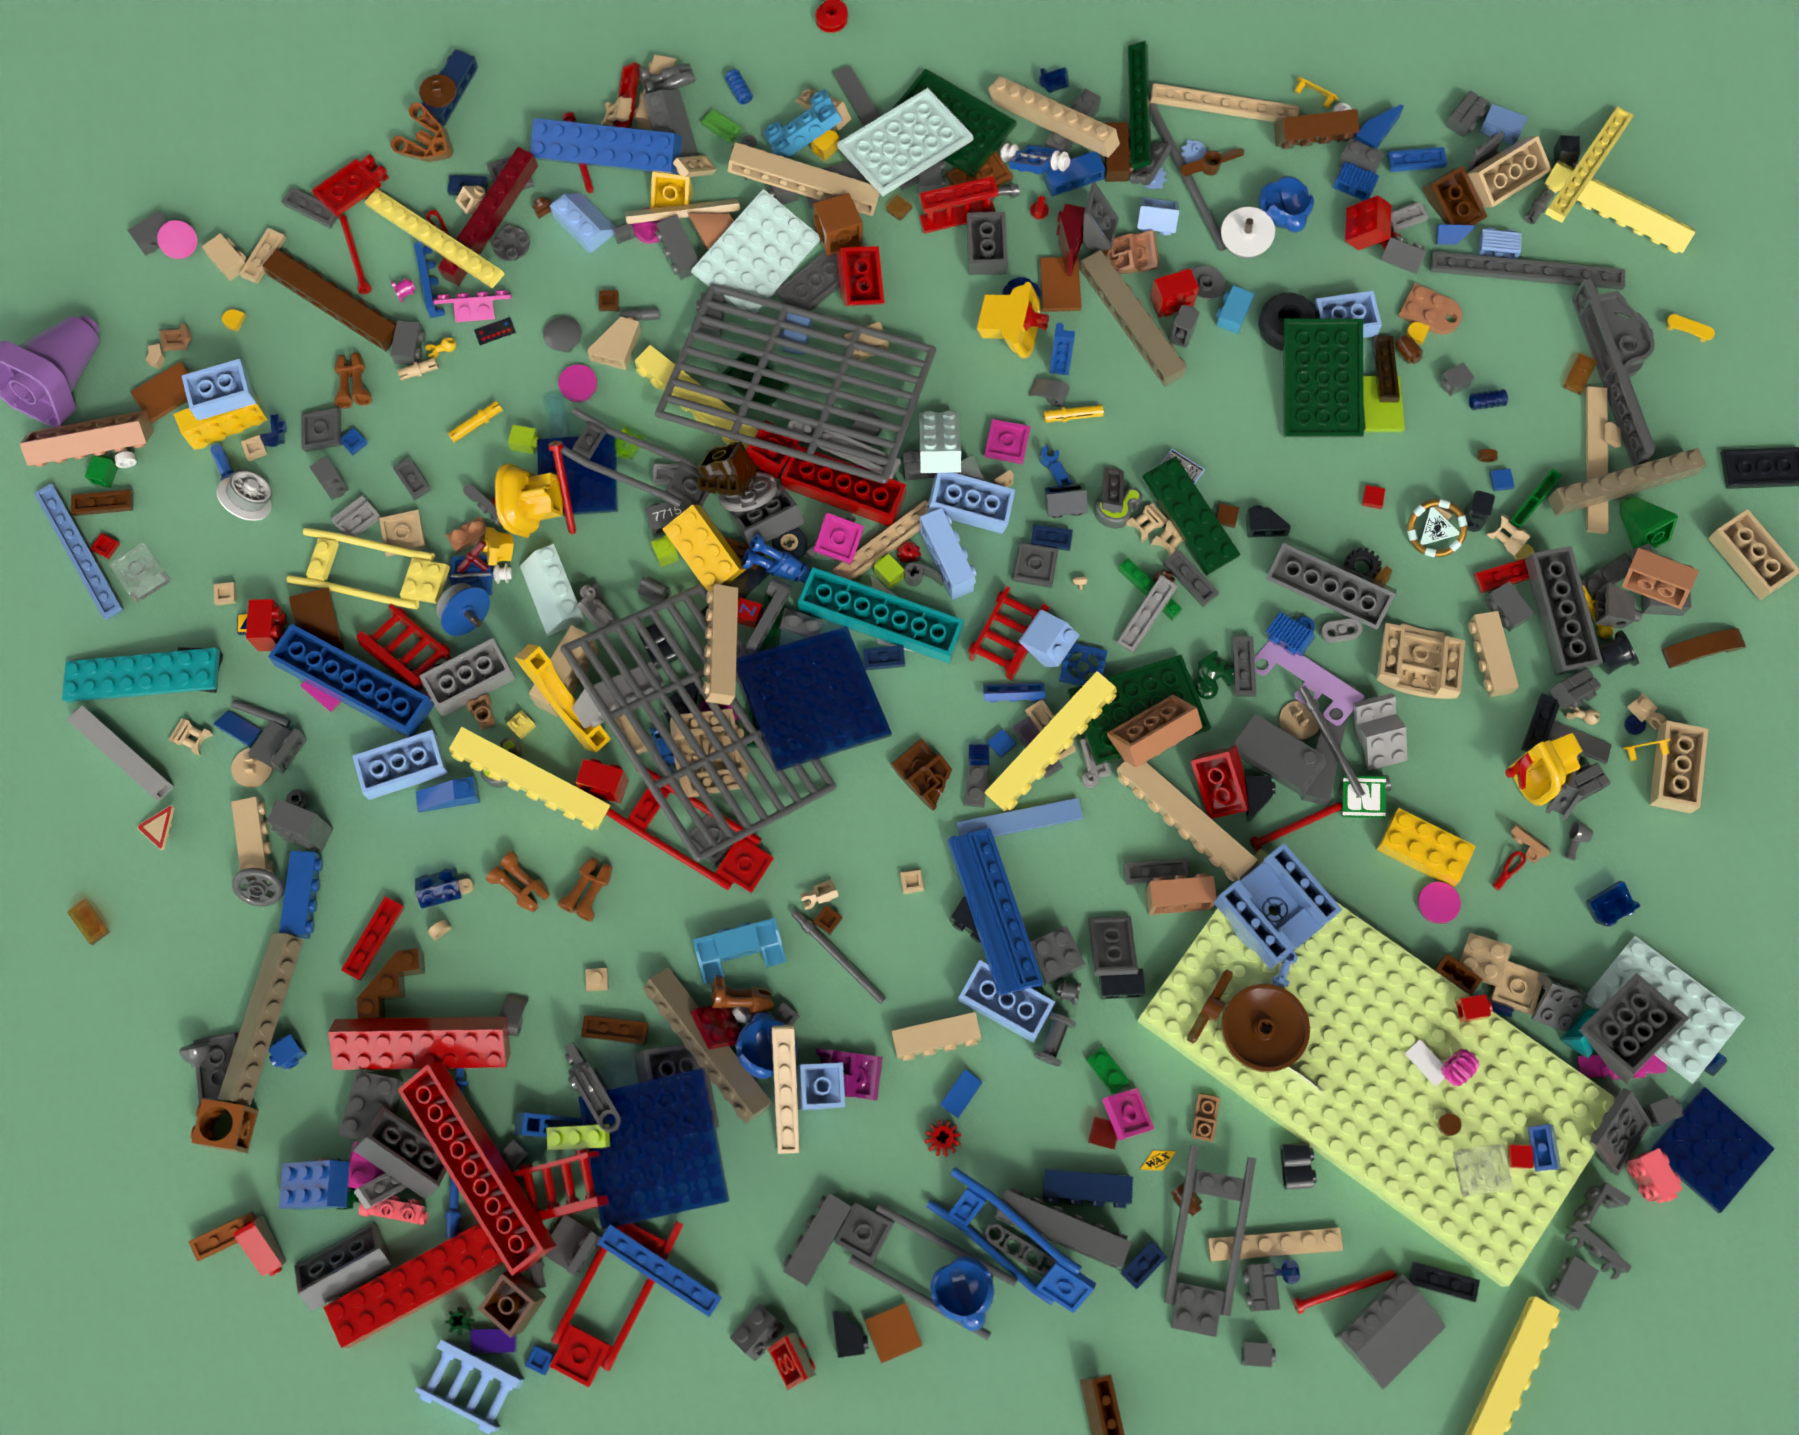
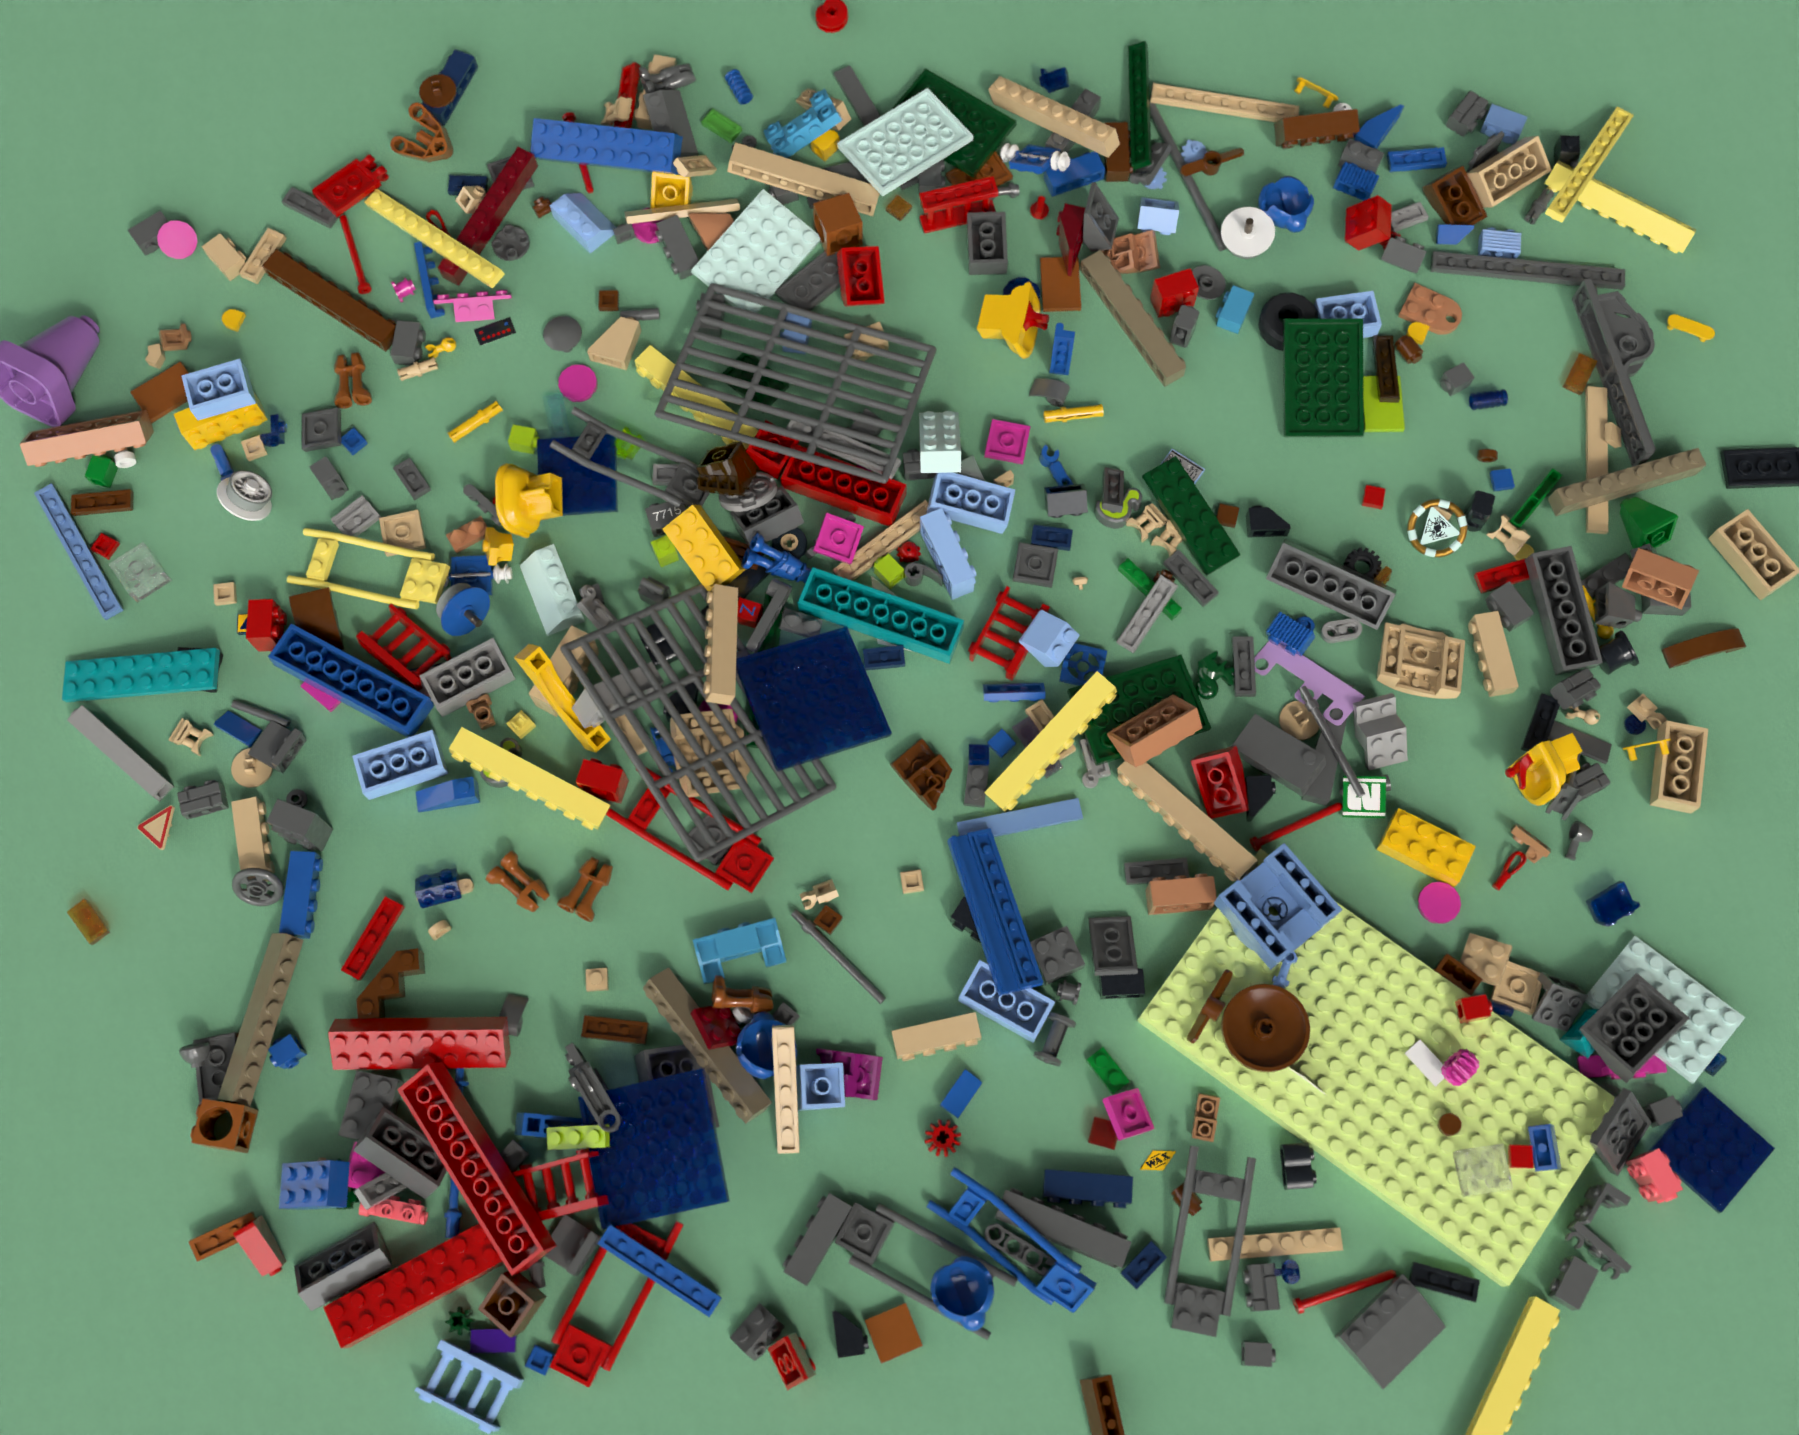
dark red piece [457,540,489,574] -> none
red bar [548,441,576,534] -> none
none -> dark grey brick [177,780,229,820]

